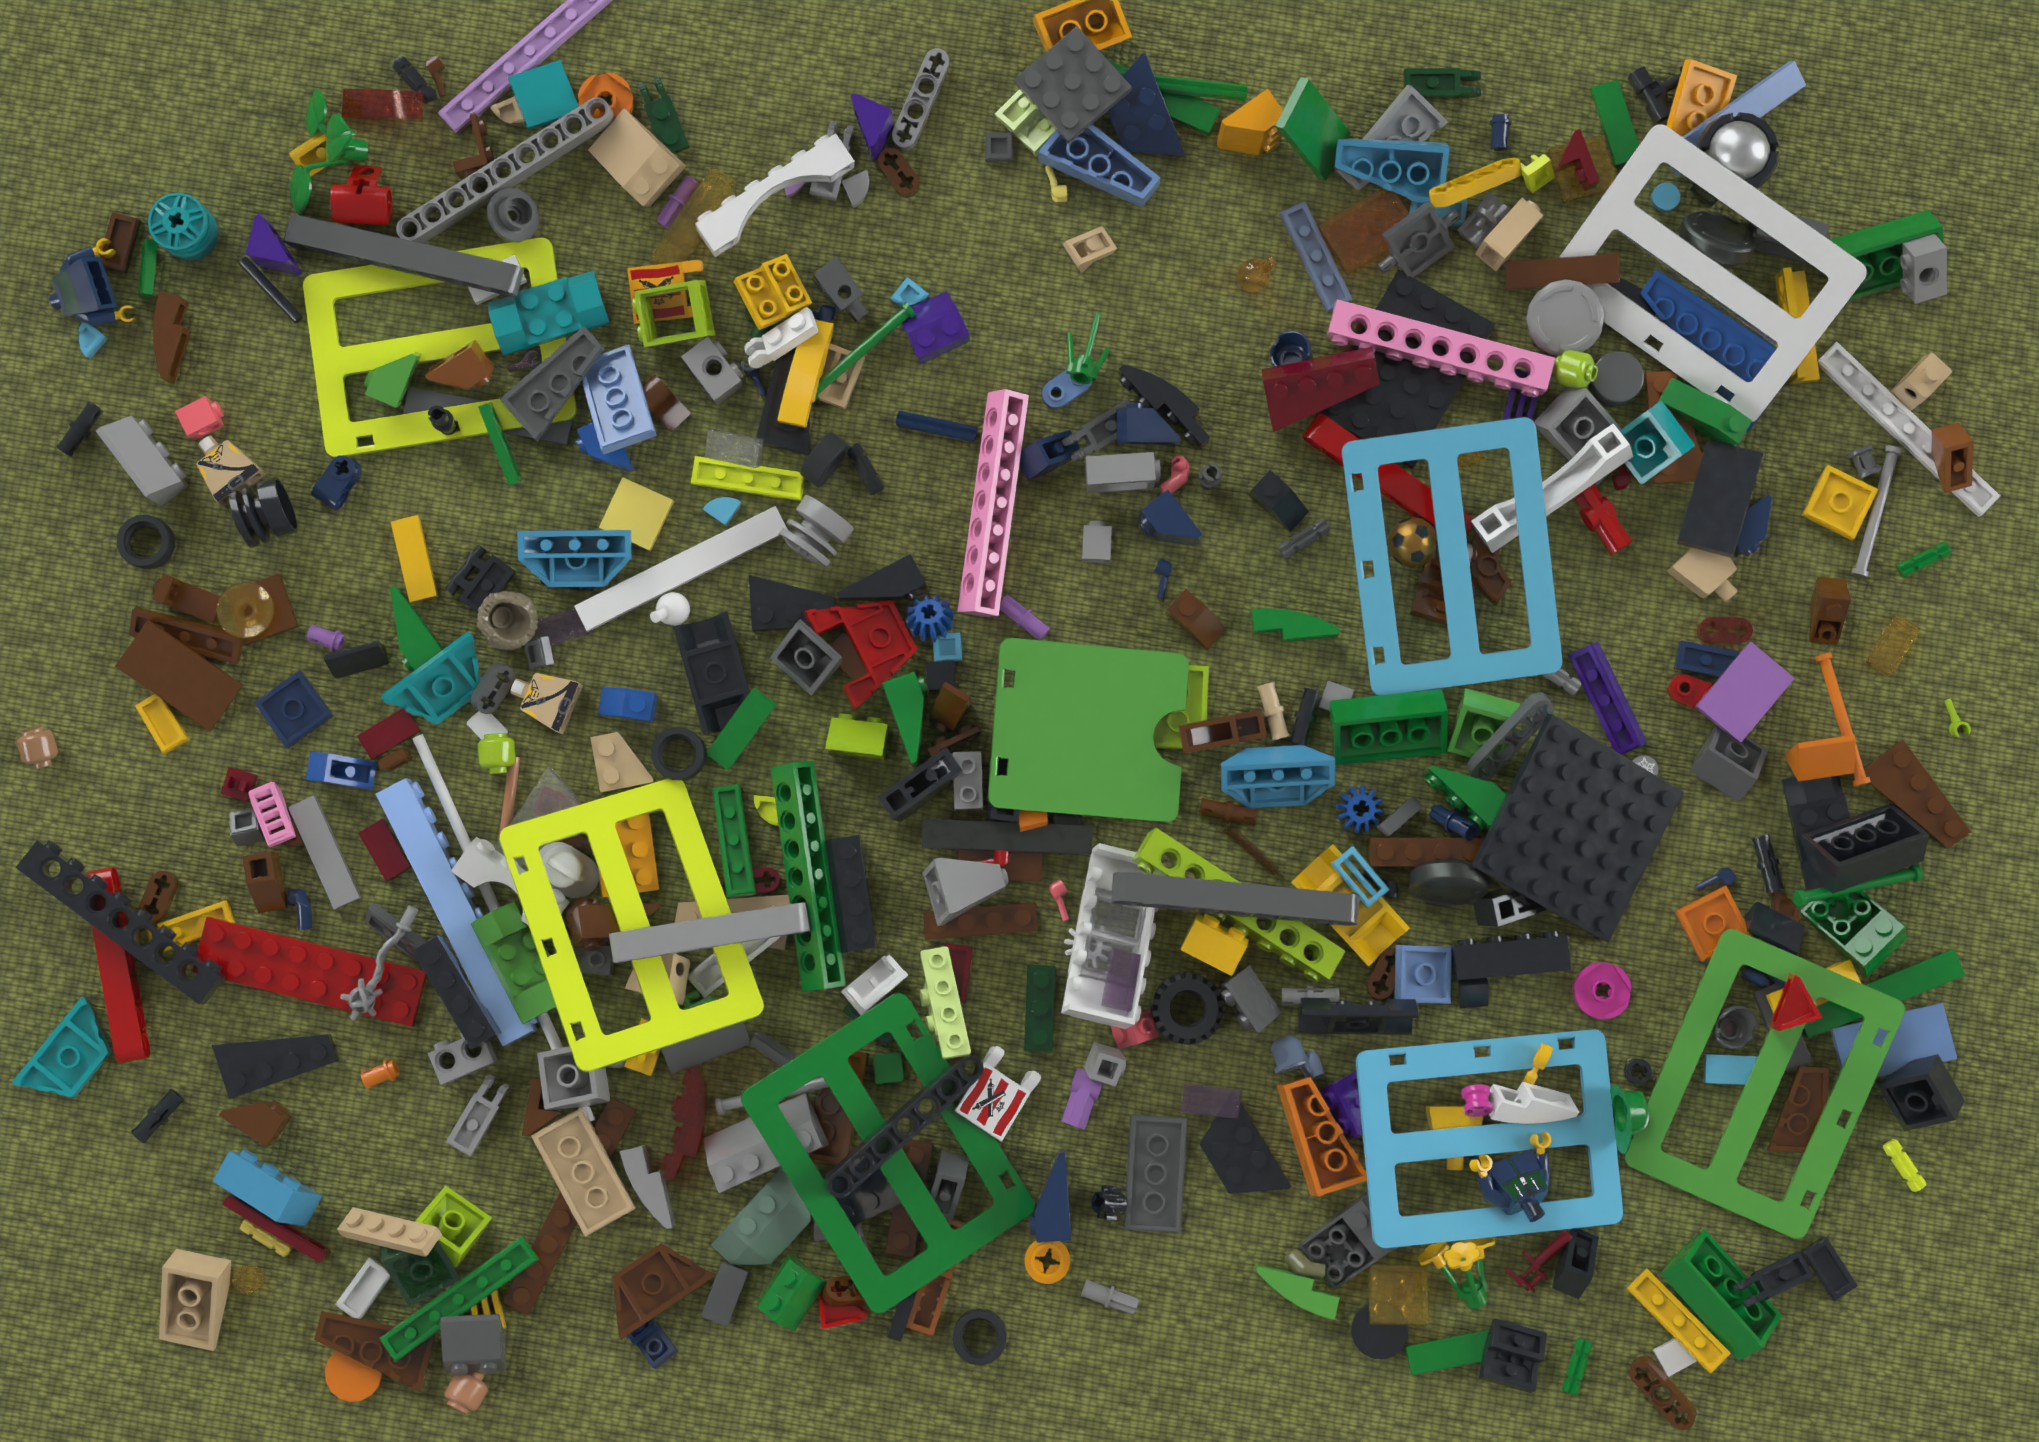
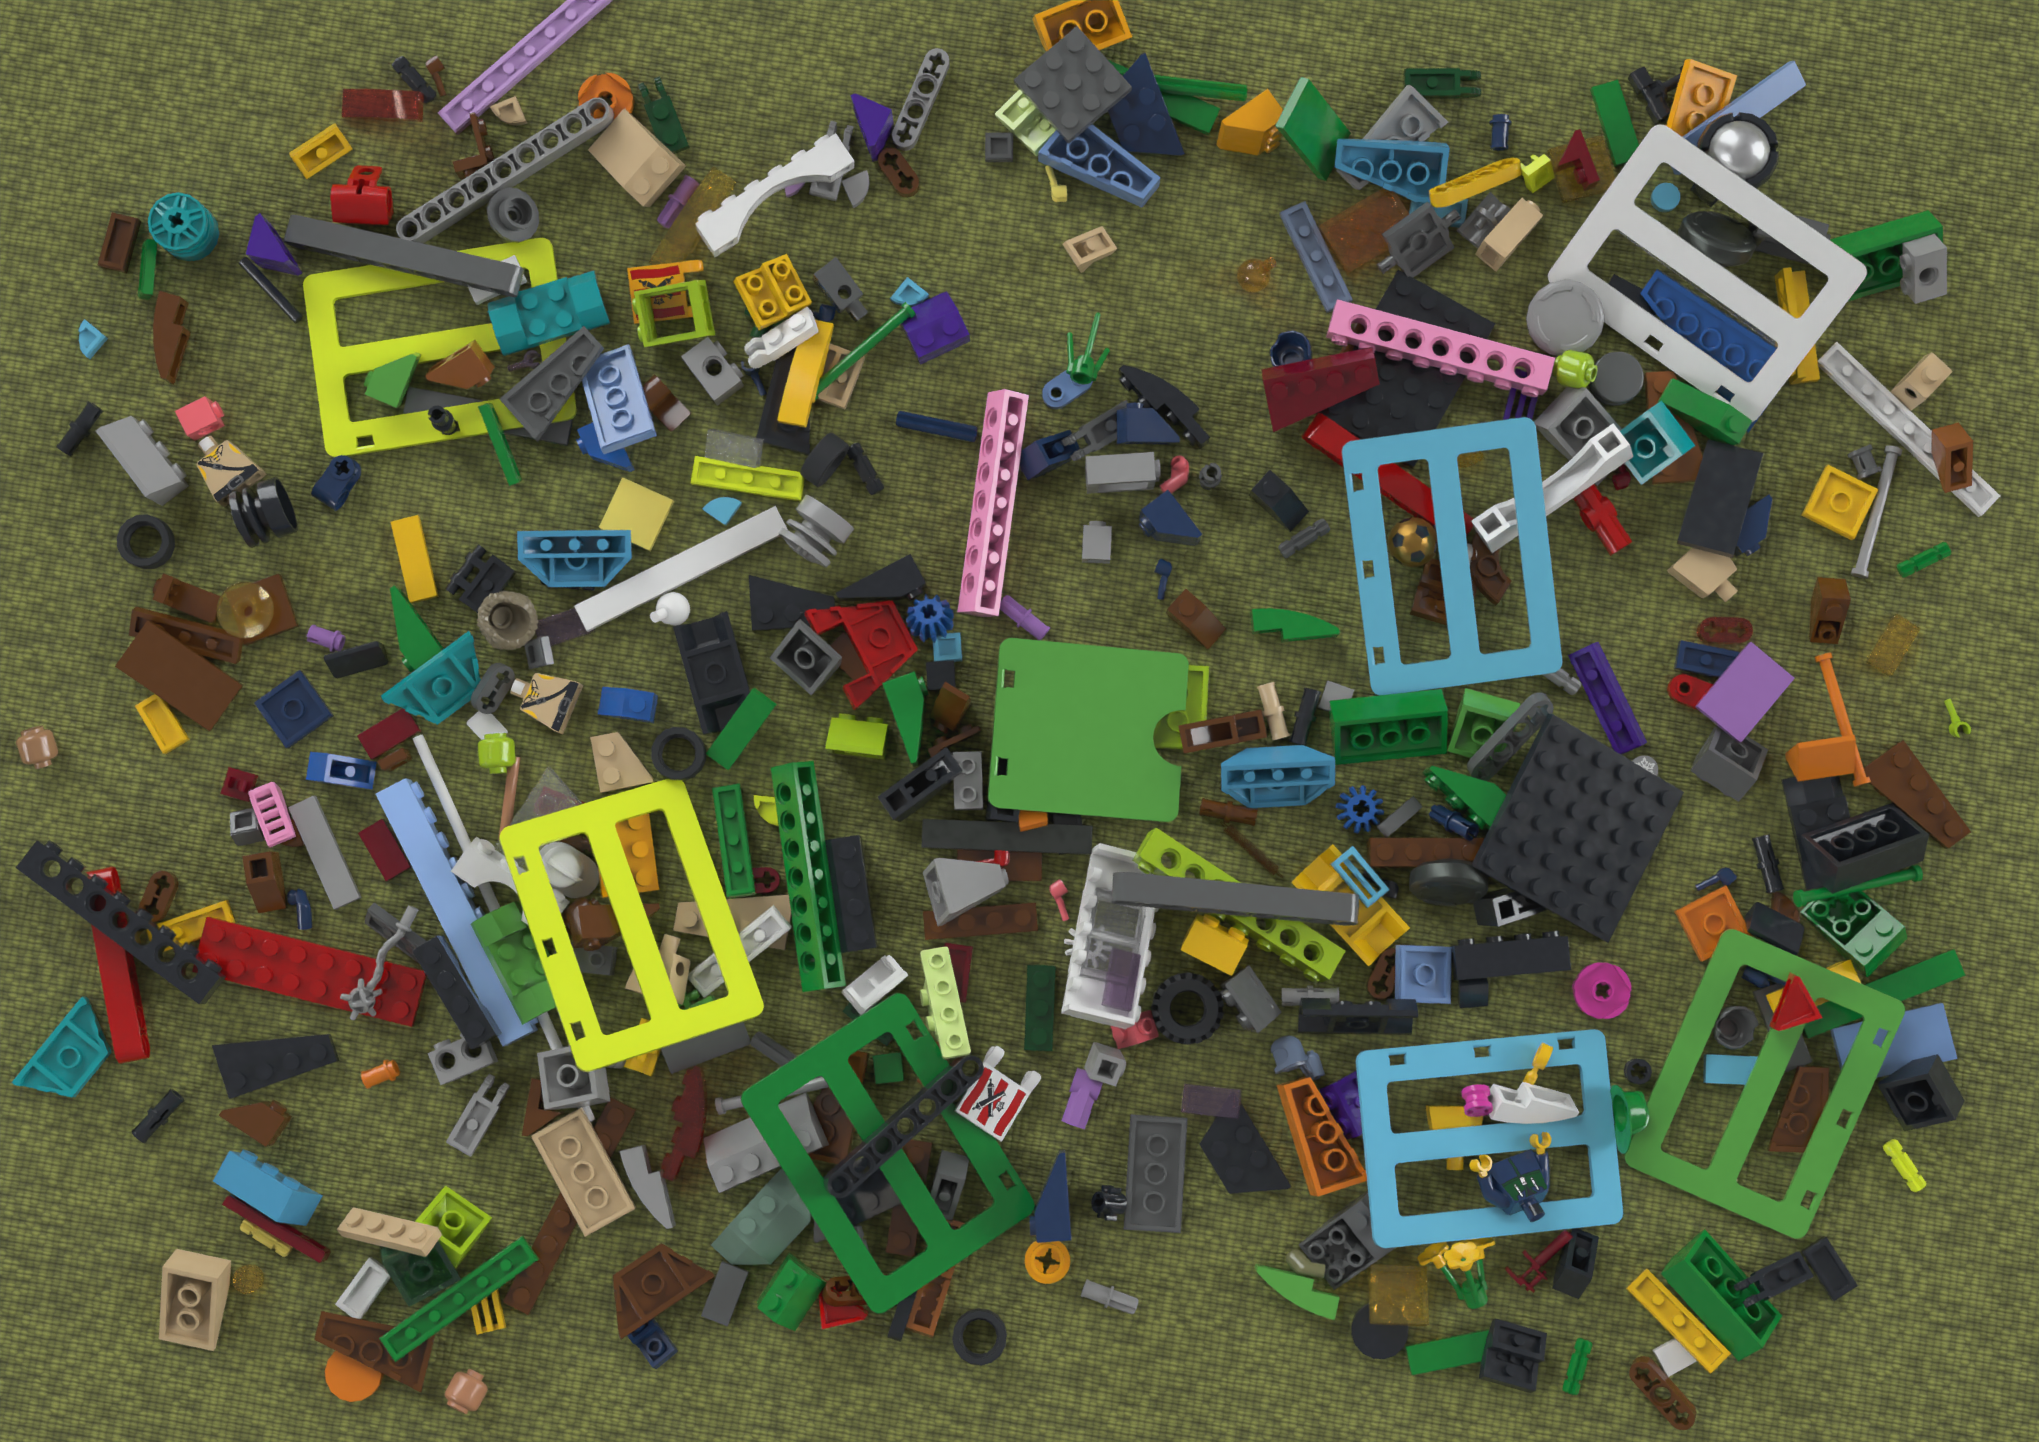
dark blue torso [49,238,137,326] -> none
green plant [289,88,368,216] -> none
dark grey slope [440,1314,506,1376] -> none
teal tile [508,60,579,130] -> none
light grey beam [609,902,810,963] -> none
reddish brown tile [1505,254,1620,290] -> none

